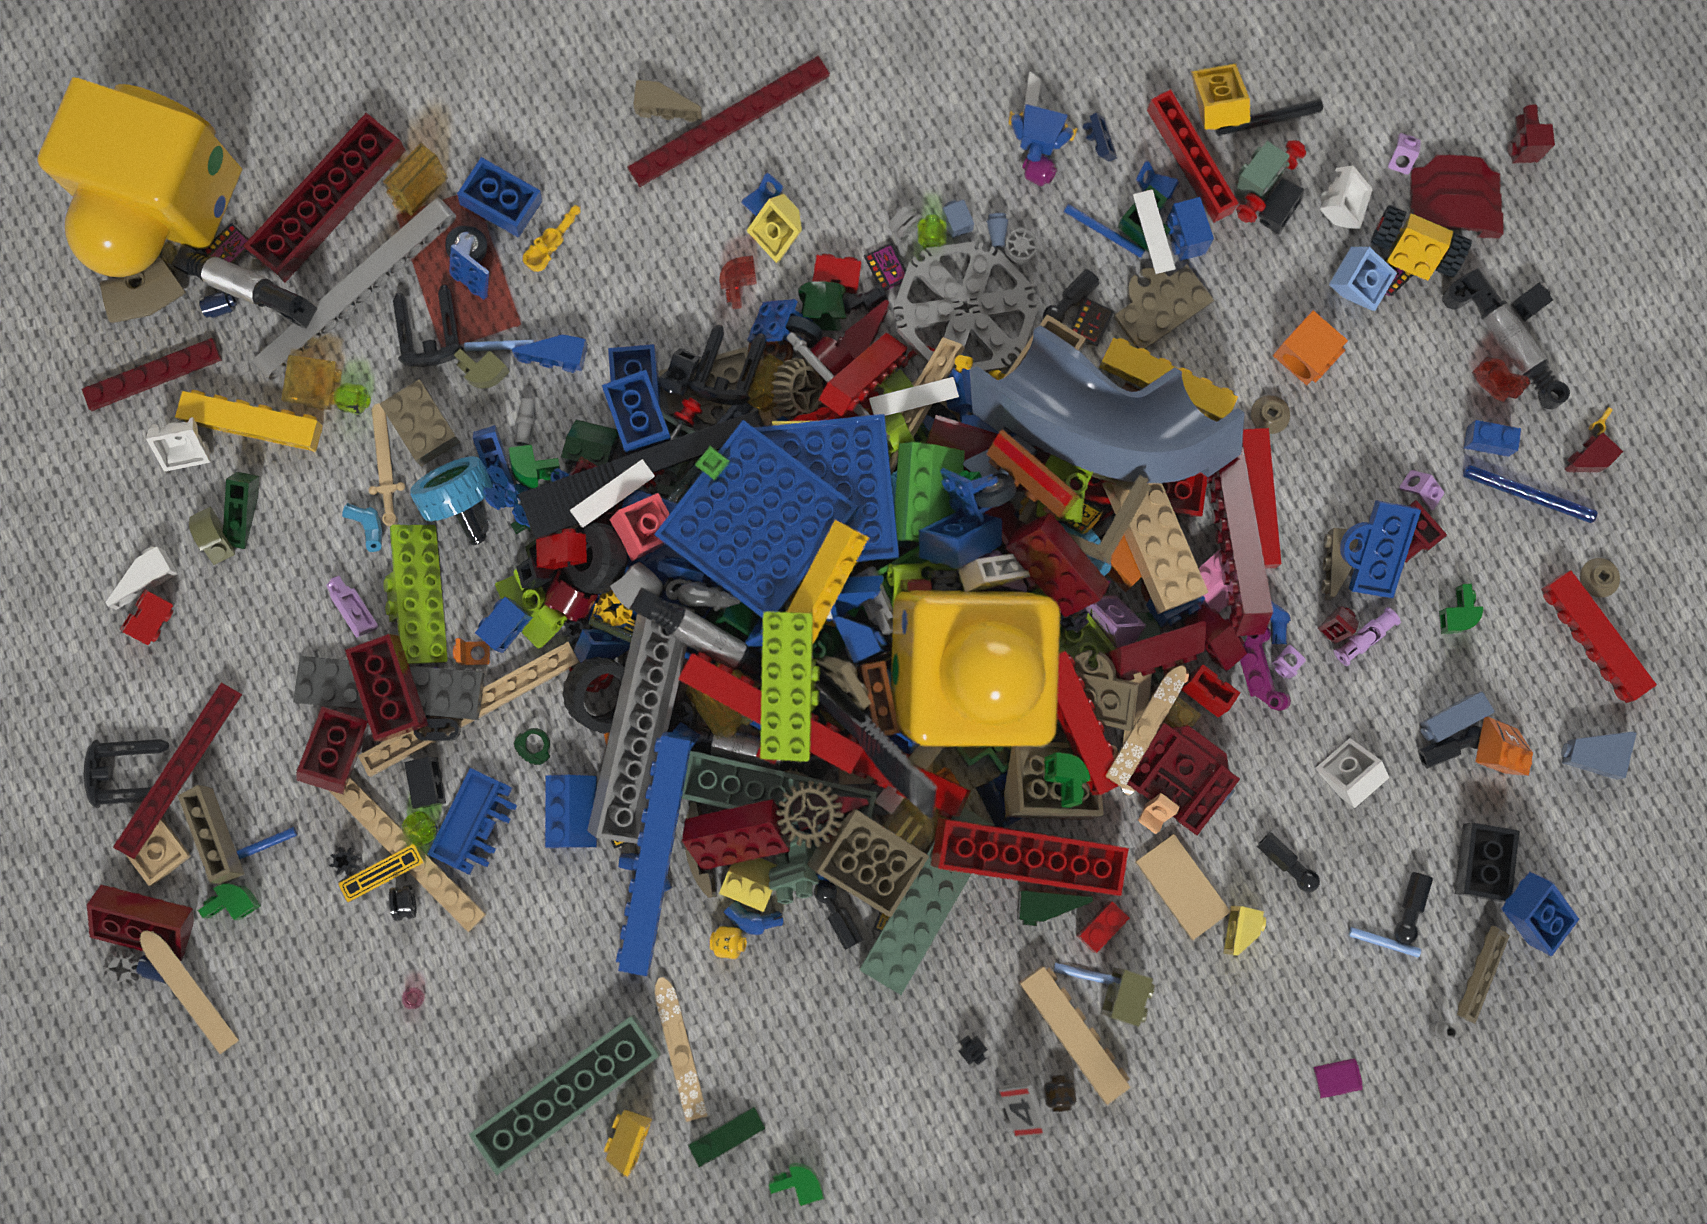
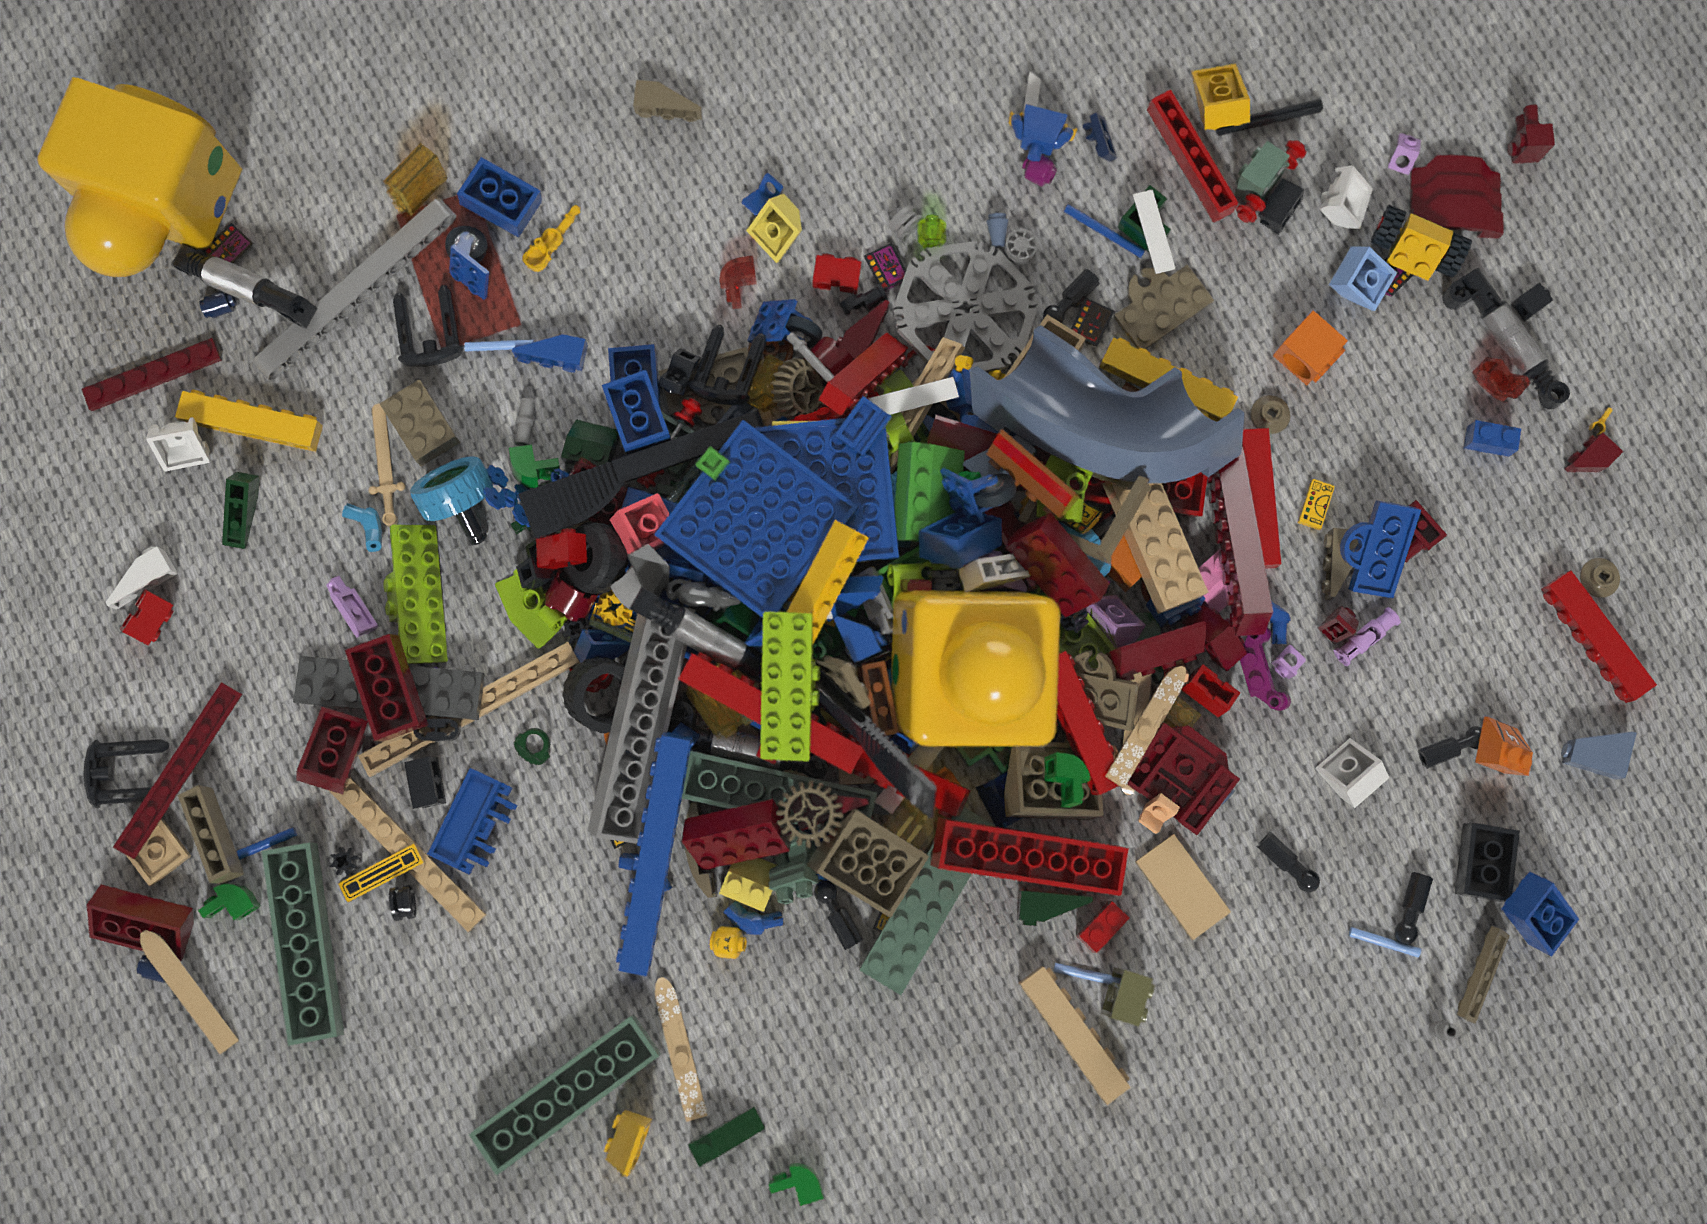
dark tan panel [100,257,186,323] -> none
light grey gear [101,950,141,989] -> none
olive brick [189,506,235,565] -> none
dark red brick [243,113,406,283] -> none
clear yellow plate [281,355,342,410] -> none
clear neon green head [334,382,371,414] -> none
clear neon green head [402,811,438,847] -> none
clear pink axle [402,987,425,1009] -> none
orange bracket [453,638,490,666] -> none
olive brick [454,349,510,389] -> none
blue slope [473,425,516,493] -> none
blue brick [475,597,533,653] -> none
blue slope [545,775,597,848] -> none
white sticker [570,459,655,528] -> none
dark red plate [627,56,830,188] -> none
dark green piece [798,281,847,331] -> none
sand blue brick [942,199,974,239] -> none
black gear [958,1035,988,1066] -> none
light grey slope [995,1078,1049,1138] -> none
dark brown head [1043,1075,1077,1112] -> none
blue bracket [1136,161,1179,200] -> none
blue brick [1165,197,1214,261] -> none
light yellow slope [1223,906,1266,956] -> none
magenta piece [1313,1058,1363,1099] -> none
lavender bracket [1399,470,1444,510] -> none
sand blue slope [1420,691,1495,744] -> none
green brick [1439,584,1483,634] -> none
clear blue axle [1463,465,1598,523] -> none
none -> sand green brick [262,842,344,1046]
none -> dark grey slope [627,544,669,594]
none -> blue plate [835,396,892,457]
none -> yellow tile [1298,479,1335,530]

